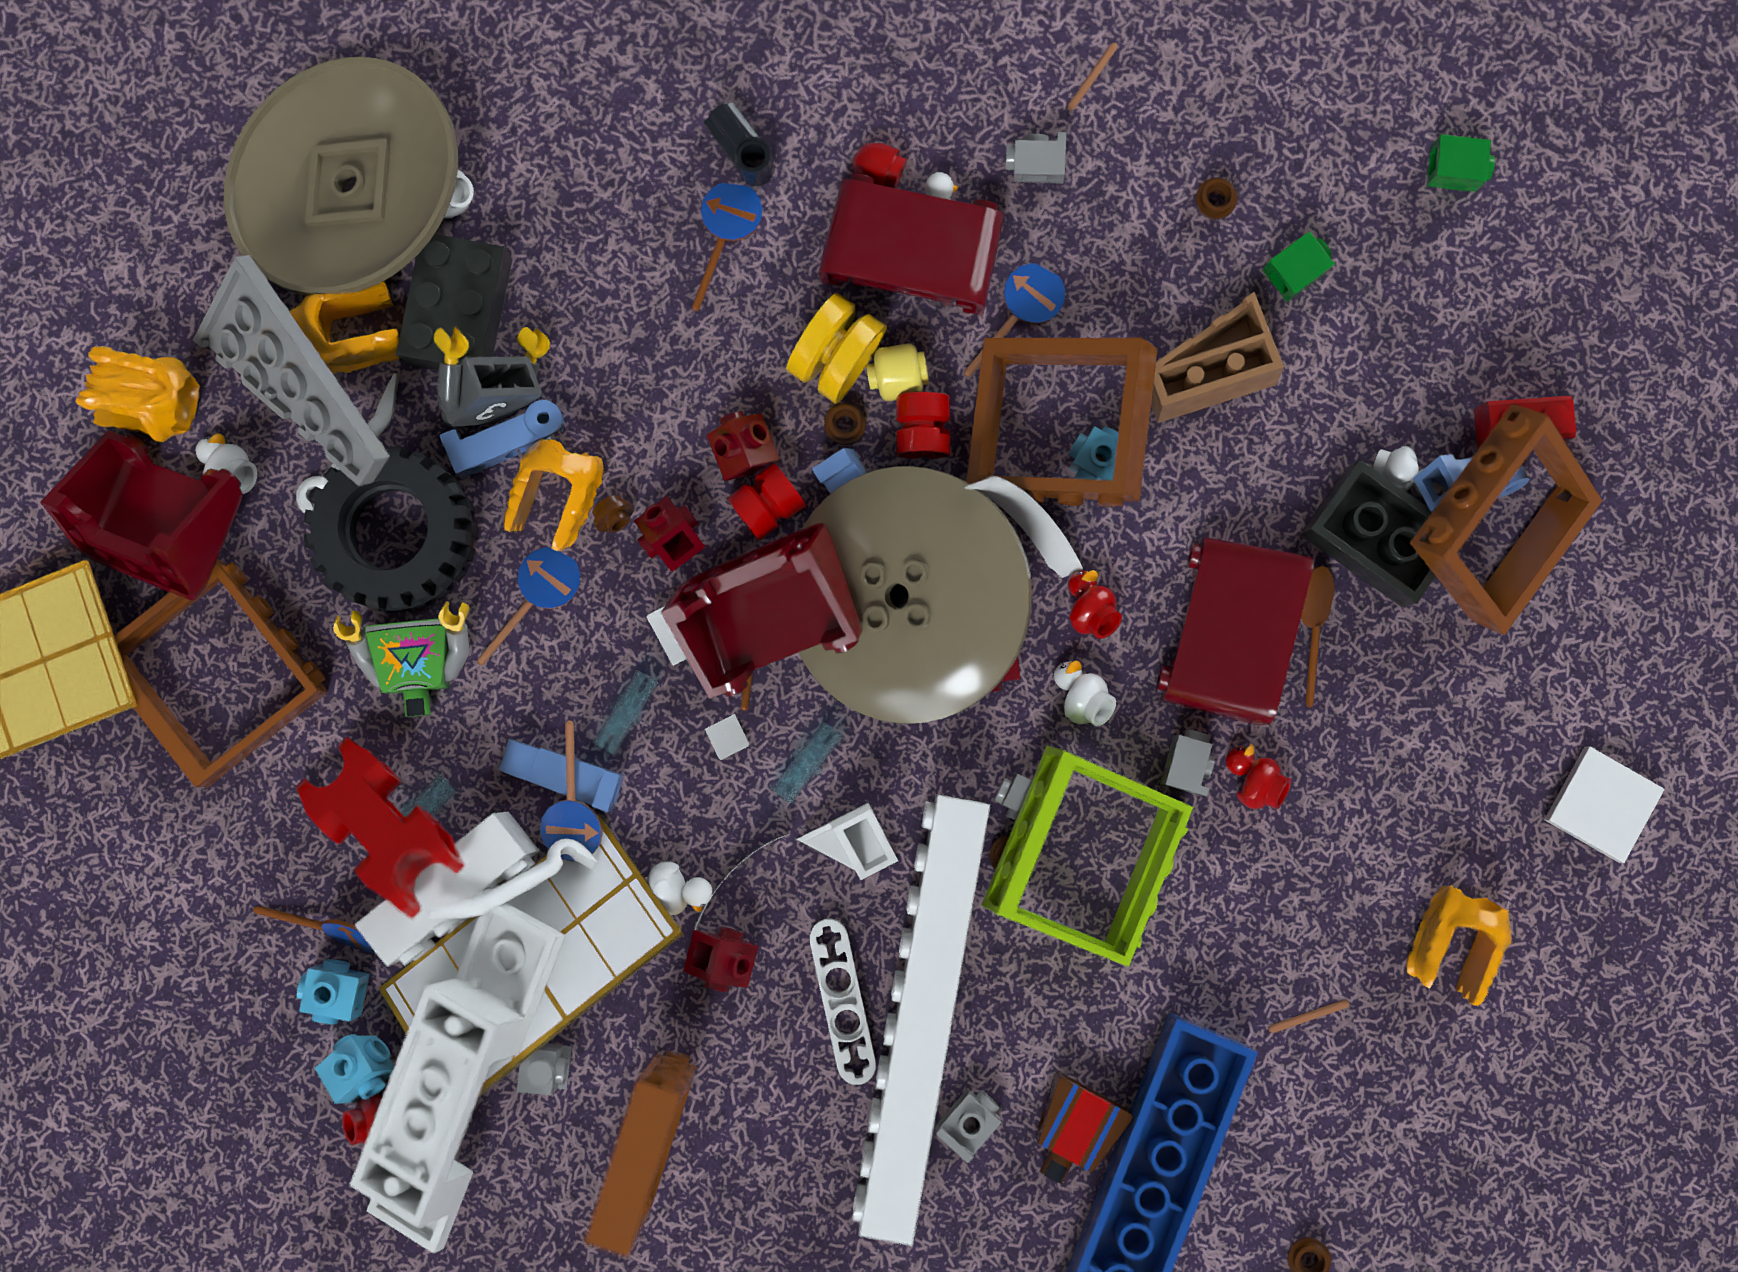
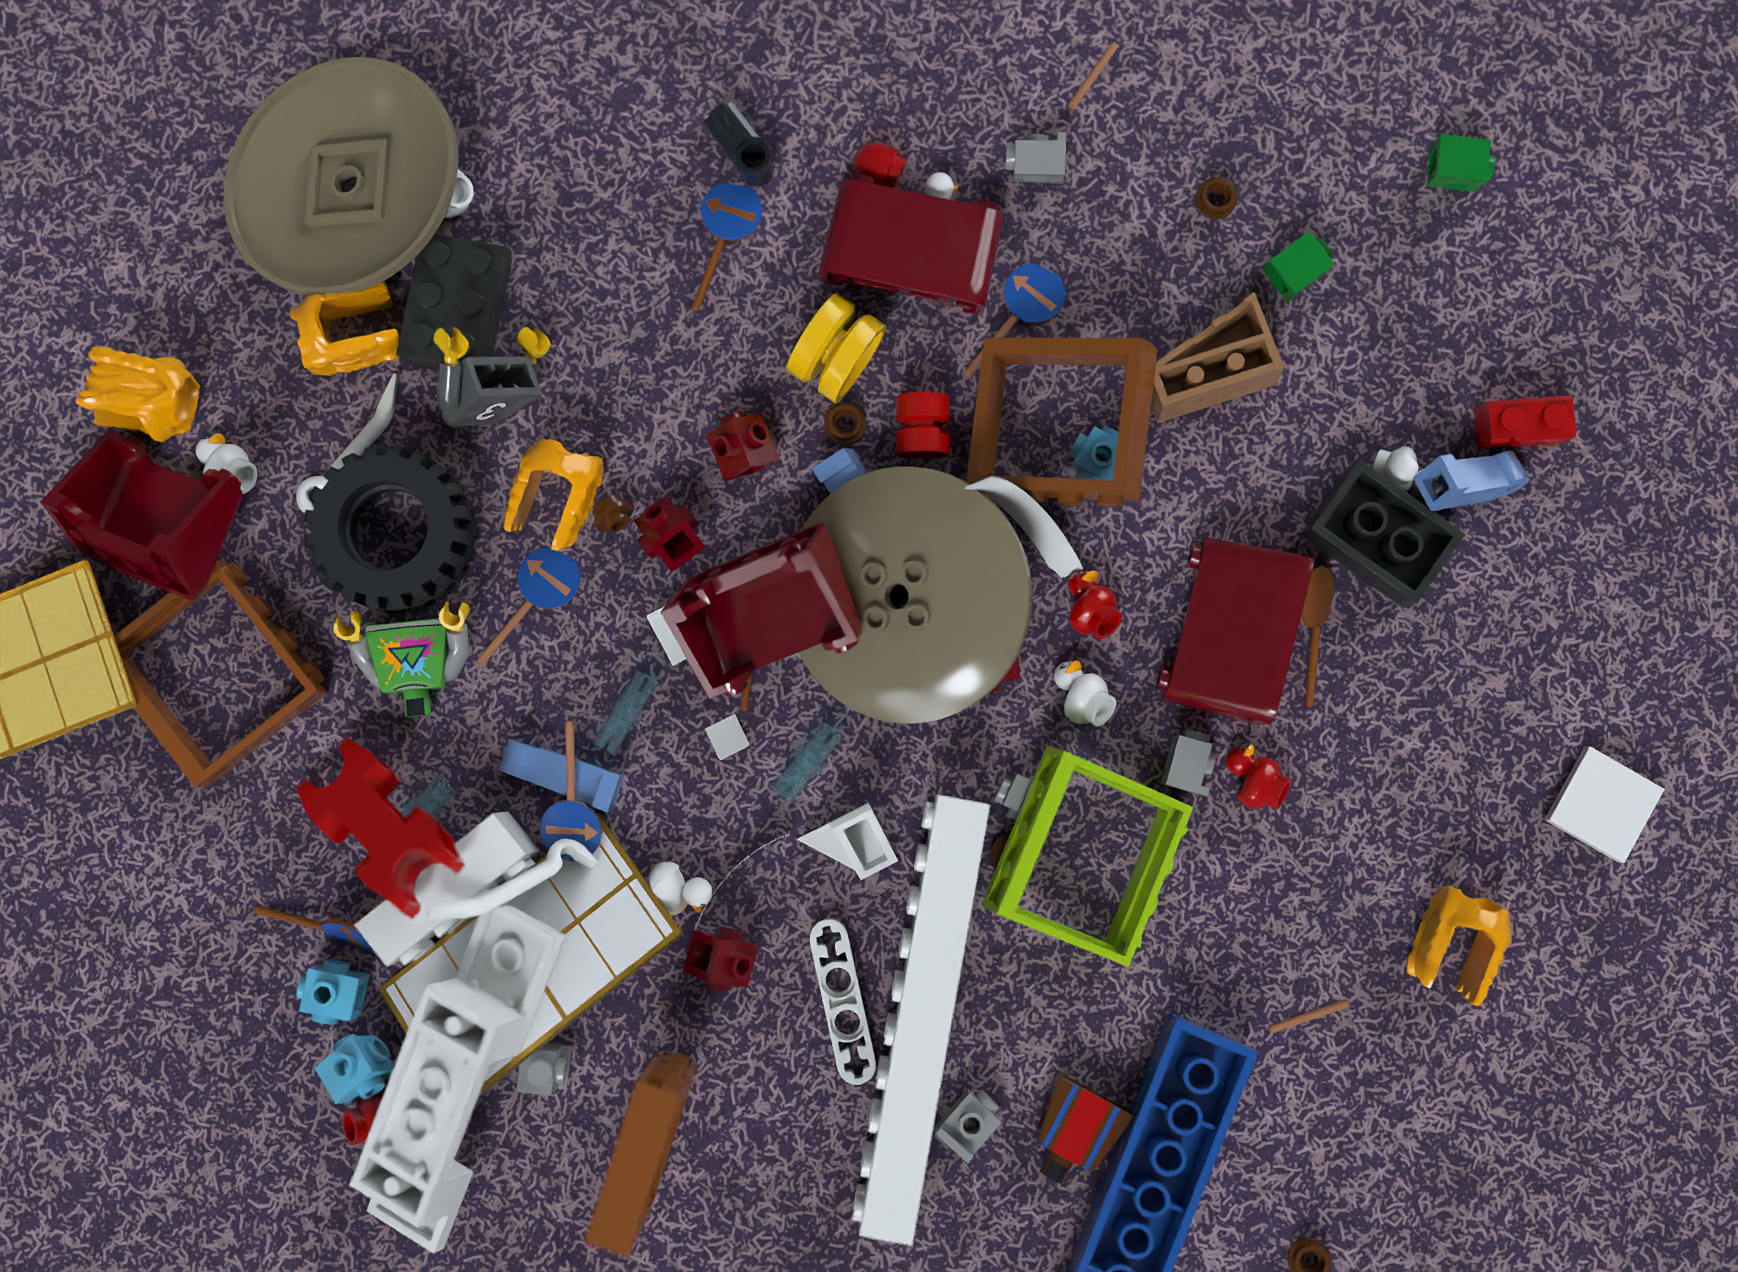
light grey wing [193,255,390,486] -> none
medium blue leg [439,400,565,479] -> none
red wheel [727,463,806,541] -> none
light yellow head [867,343,929,401] -> none
dark orange window [1410,404,1603,635] -> none

